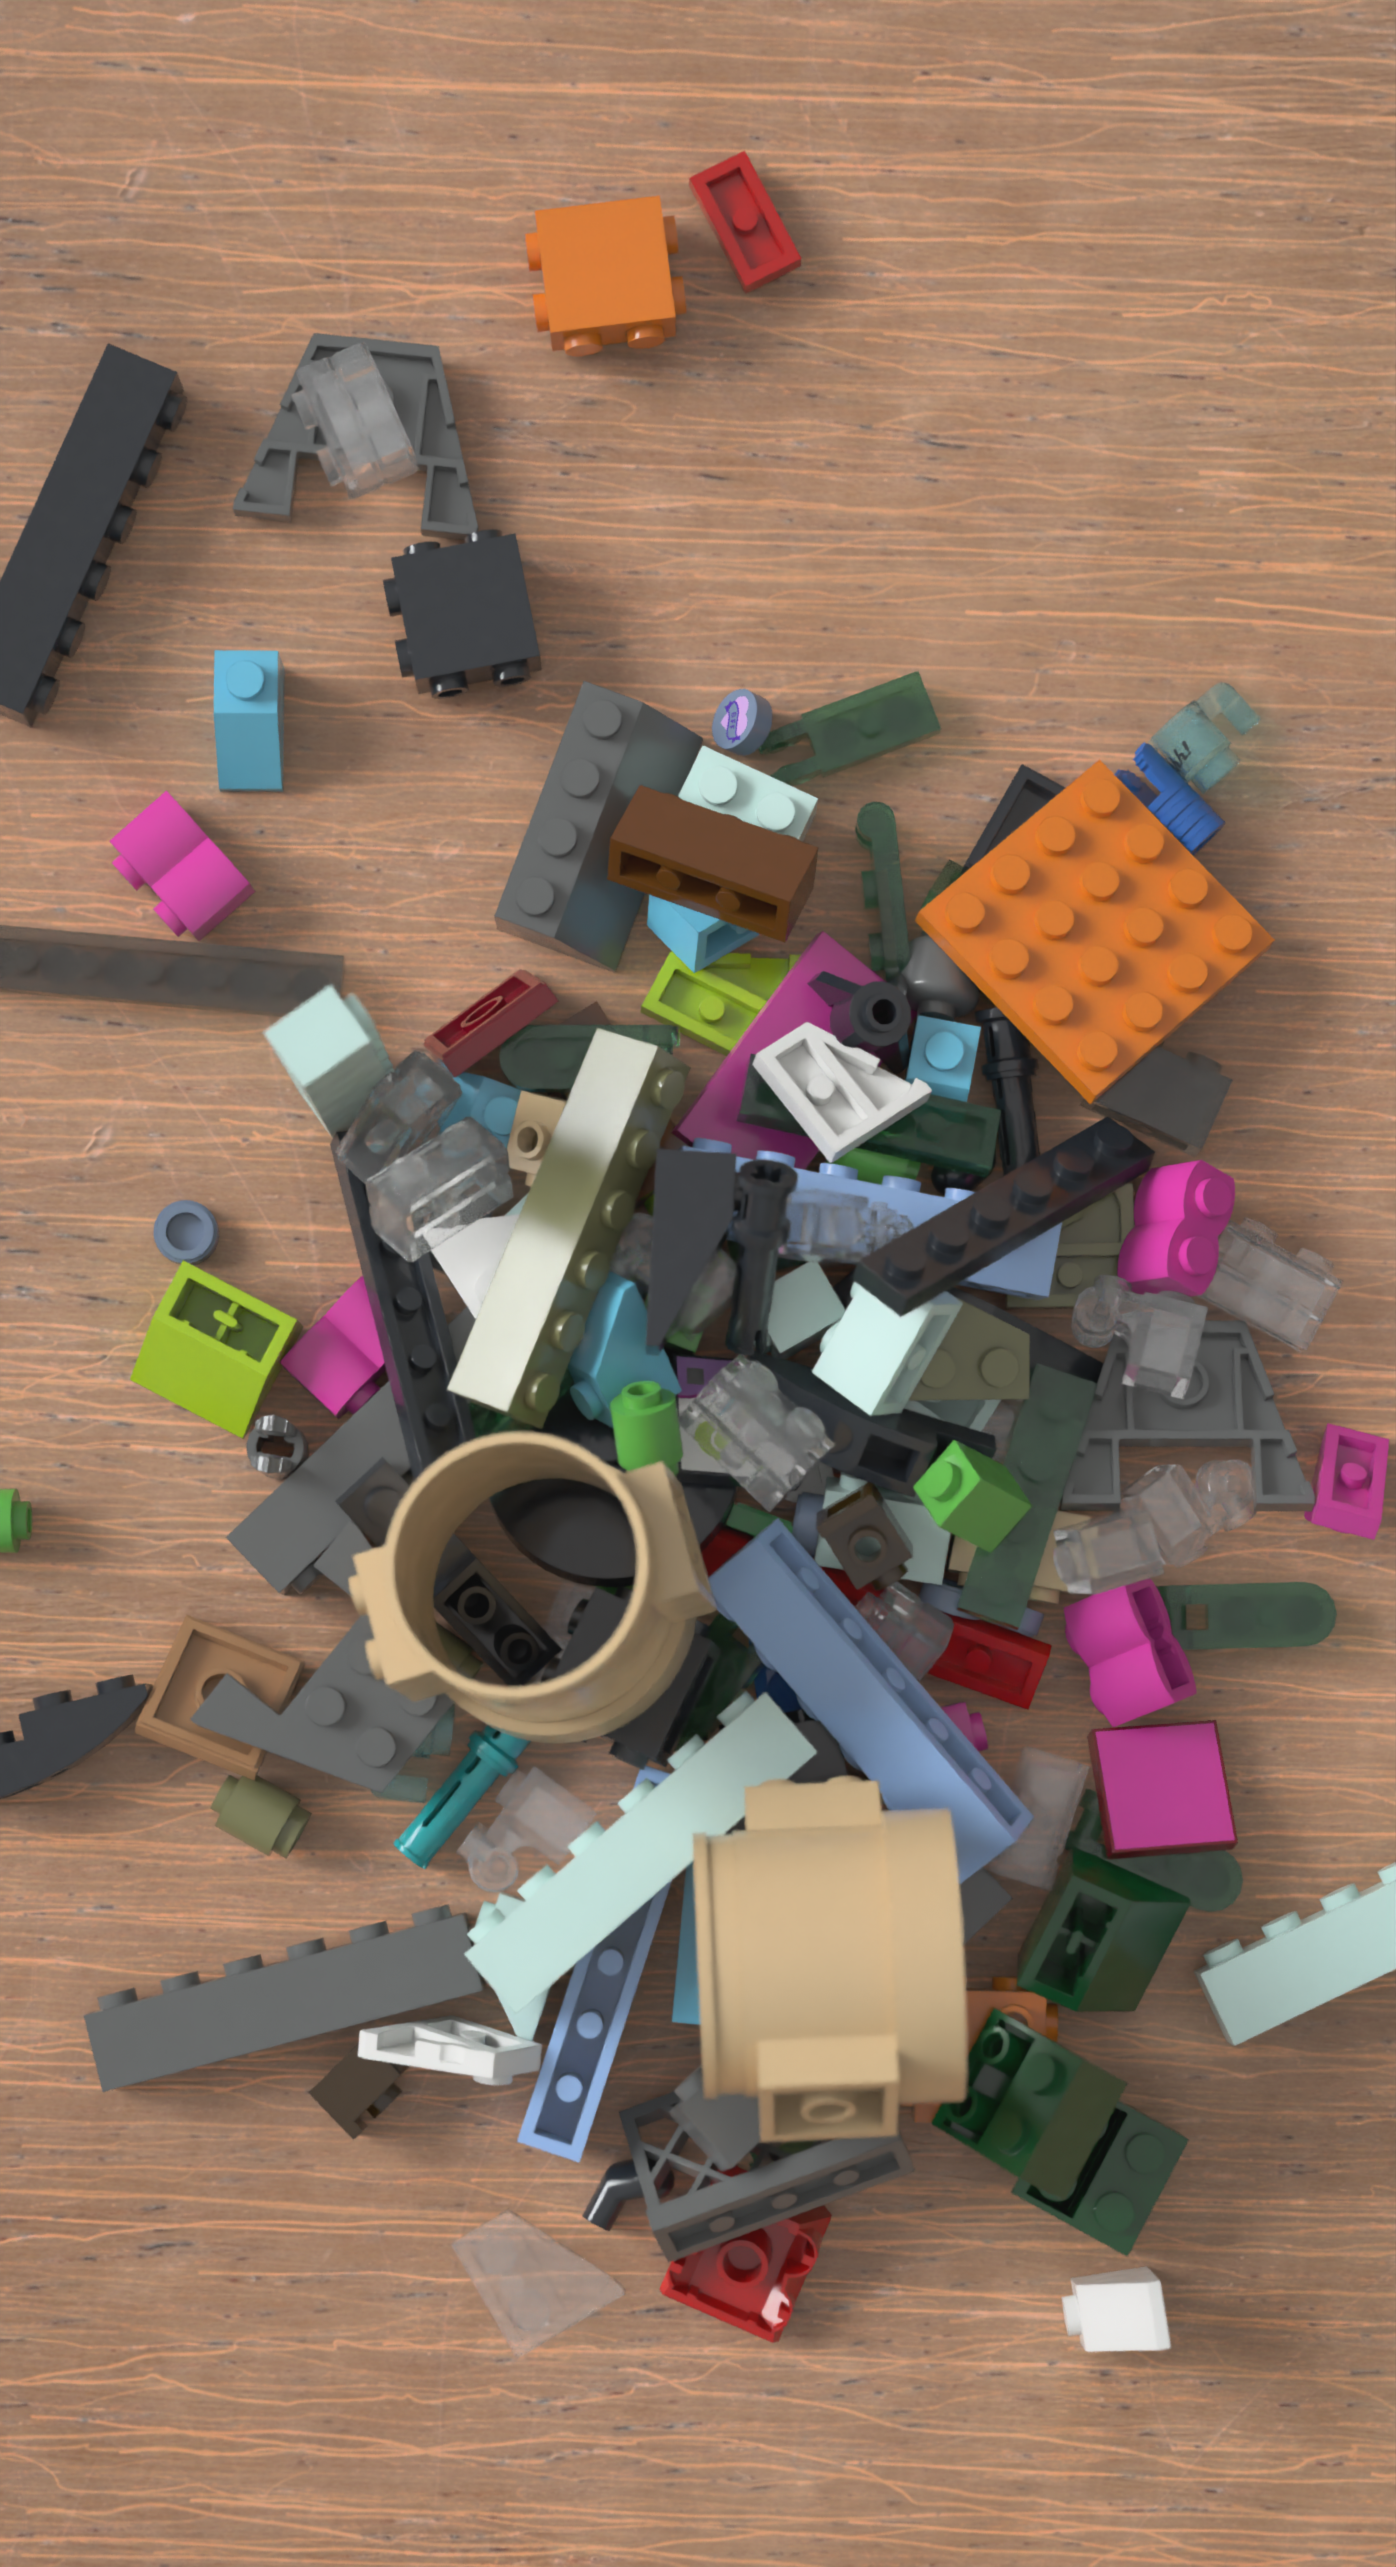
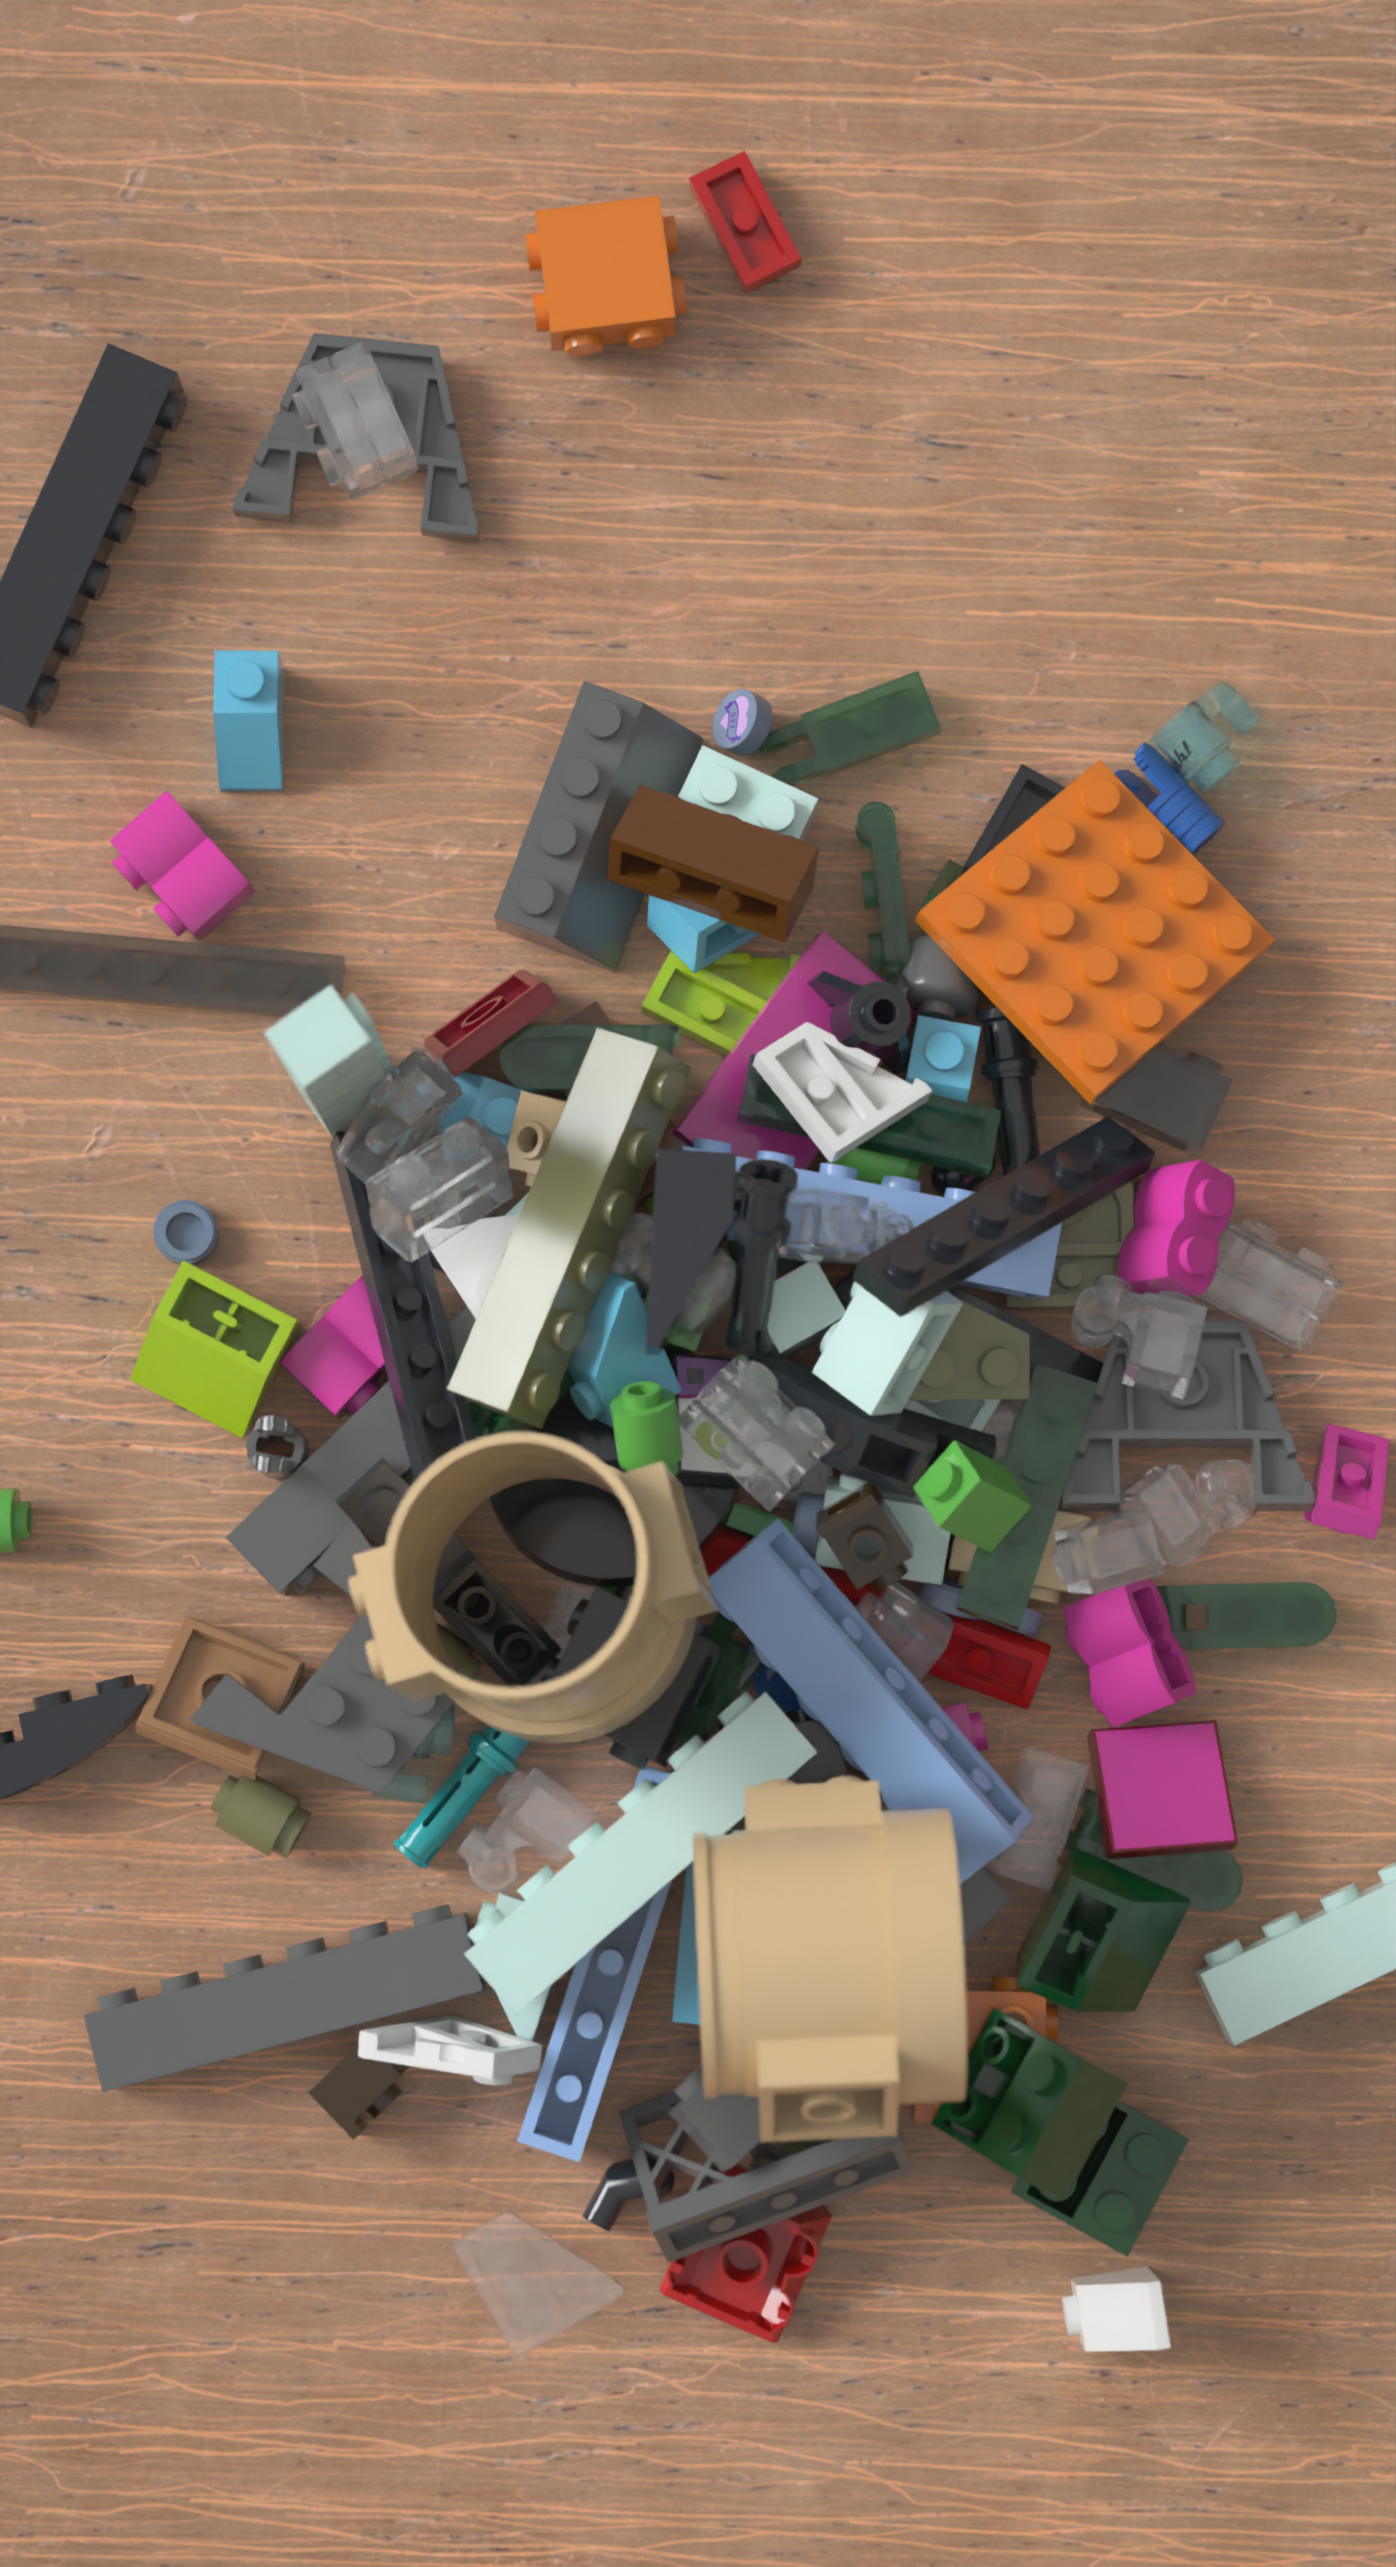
black brick [383,529,542,699] -> none

